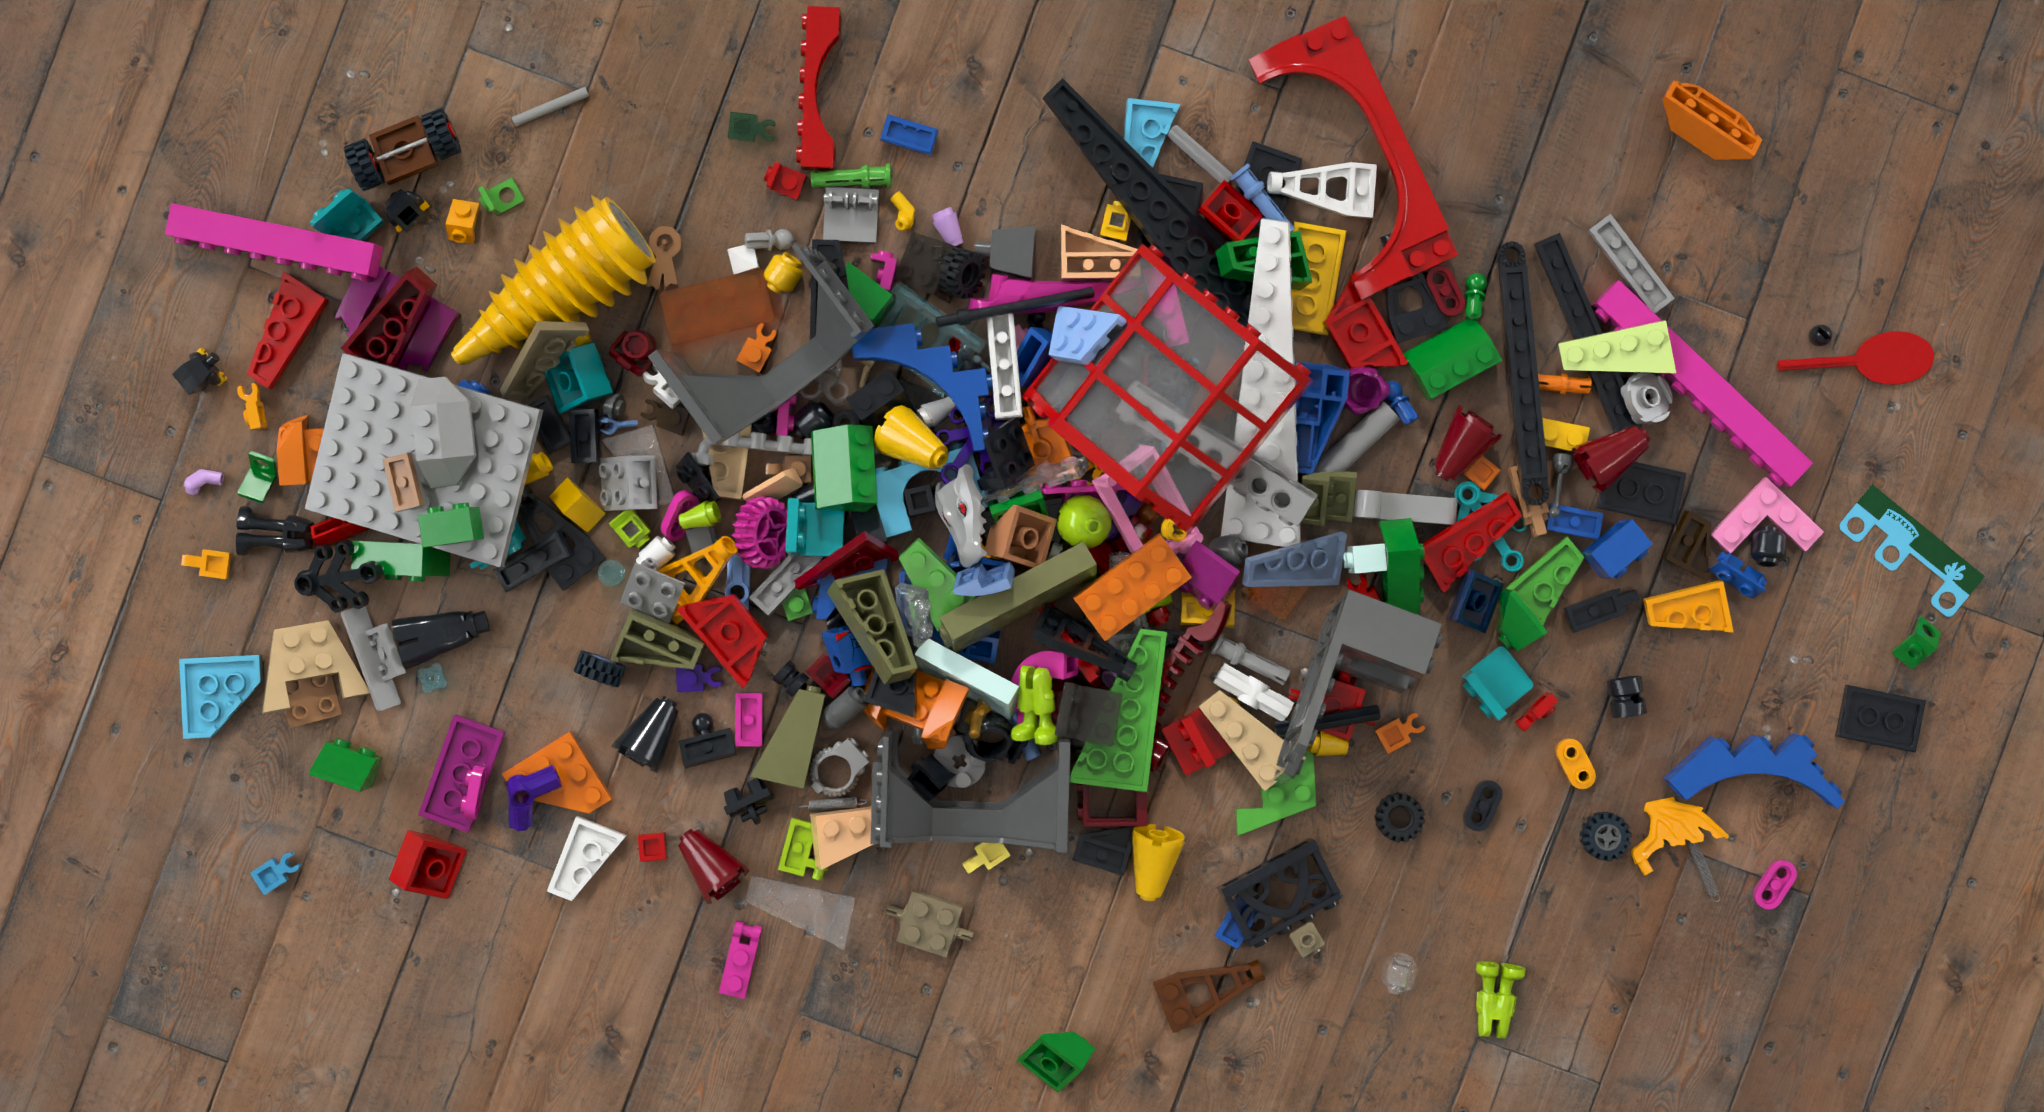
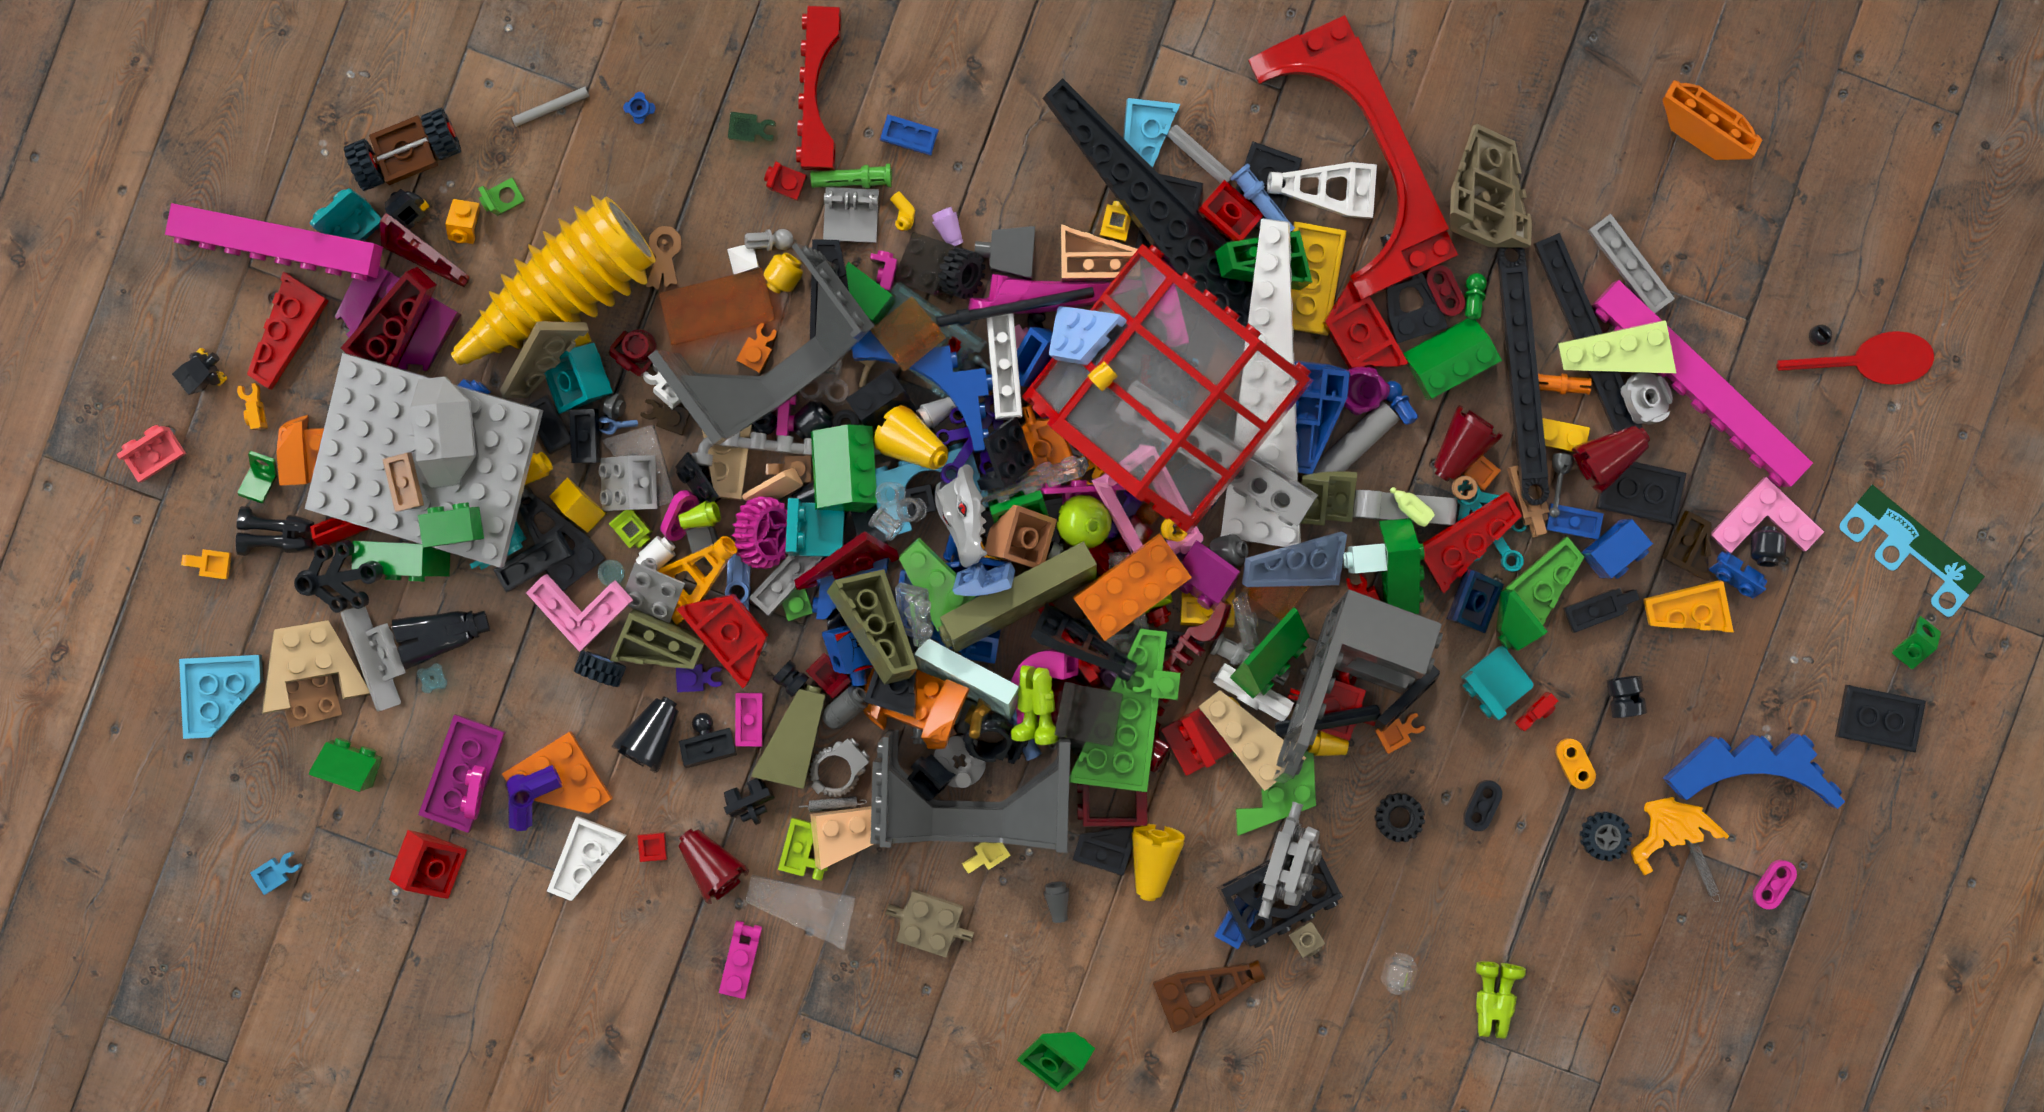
lavender arm [184,469,224,495] -> none
none -> coral bracket [116,425,186,483]
none -> dark red wing [380,213,470,288]
none -> bright pink plate [526,574,633,652]
none -> blue plate [623,92,656,124]
none -> clear piece [868,482,927,541]
none -> clear orange hinge [870,296,946,372]
none -> dark grey cone [1043,881,1069,923]
none -> yellow hose [1087,361,1118,392]
none -> bright green plate [1132,670,1181,700]
none -> green slope [1229,607,1310,699]
none -> clear plate [1232,592,1259,651]
none -> light grey piece [1258,802,1322,919]
none -> black tile [1375,665,1440,732]
none -> yellowish green piece [1390,487,1435,527]
none -> dark tan wedge [1450,124,1532,248]
none -> medium nougat bush [1451,476,1478,500]

